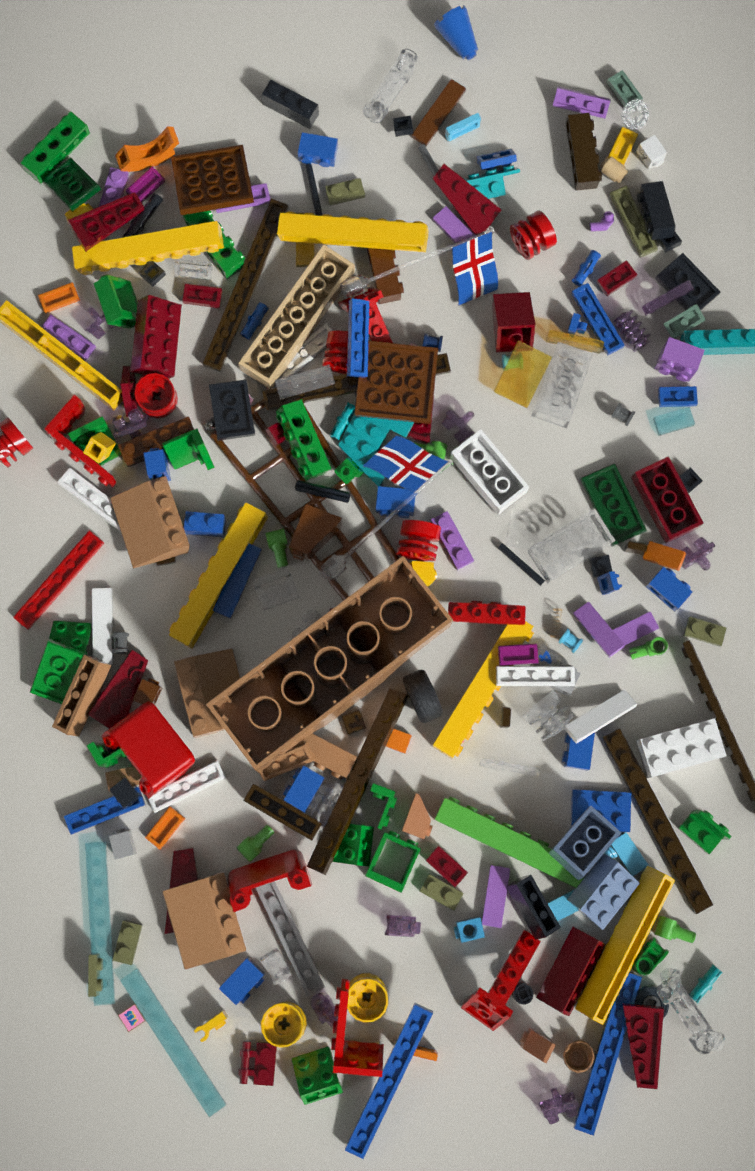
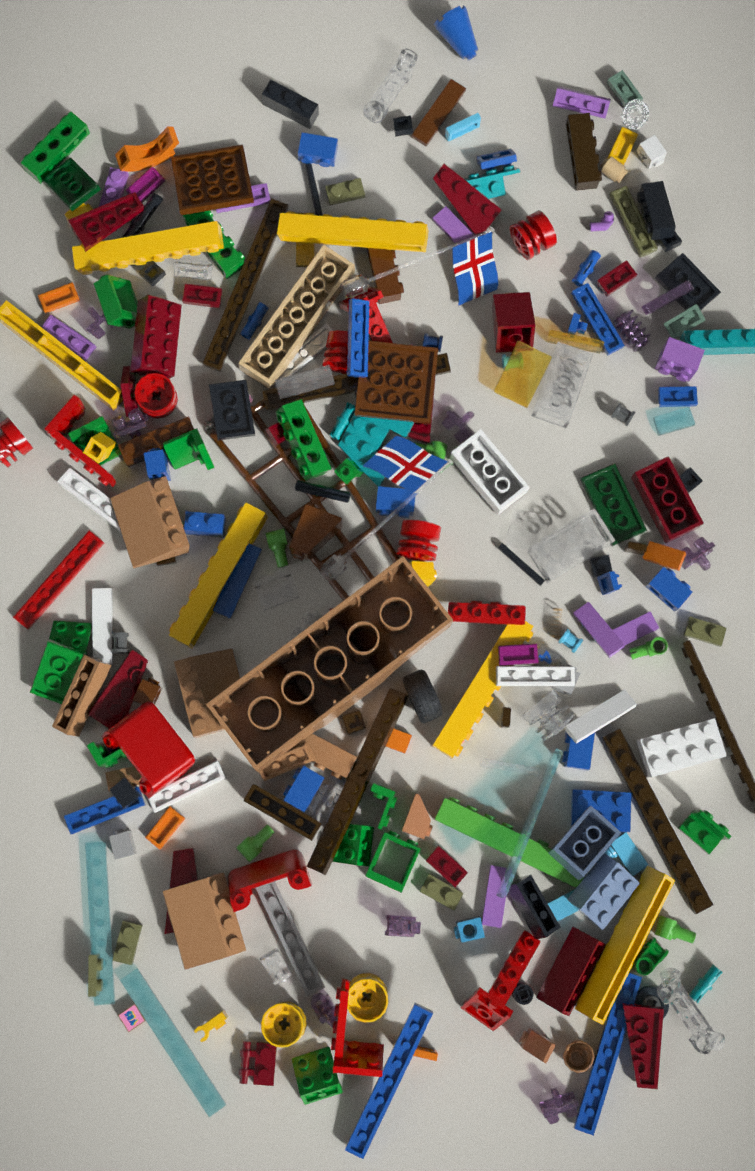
blue brick [219,957,265,1005] -> none
dark grey bar [418,144,438,176] -> none
medium lavender plate [431,511,475,570] -> none
none -> clear light blue tile [496,748,563,899]

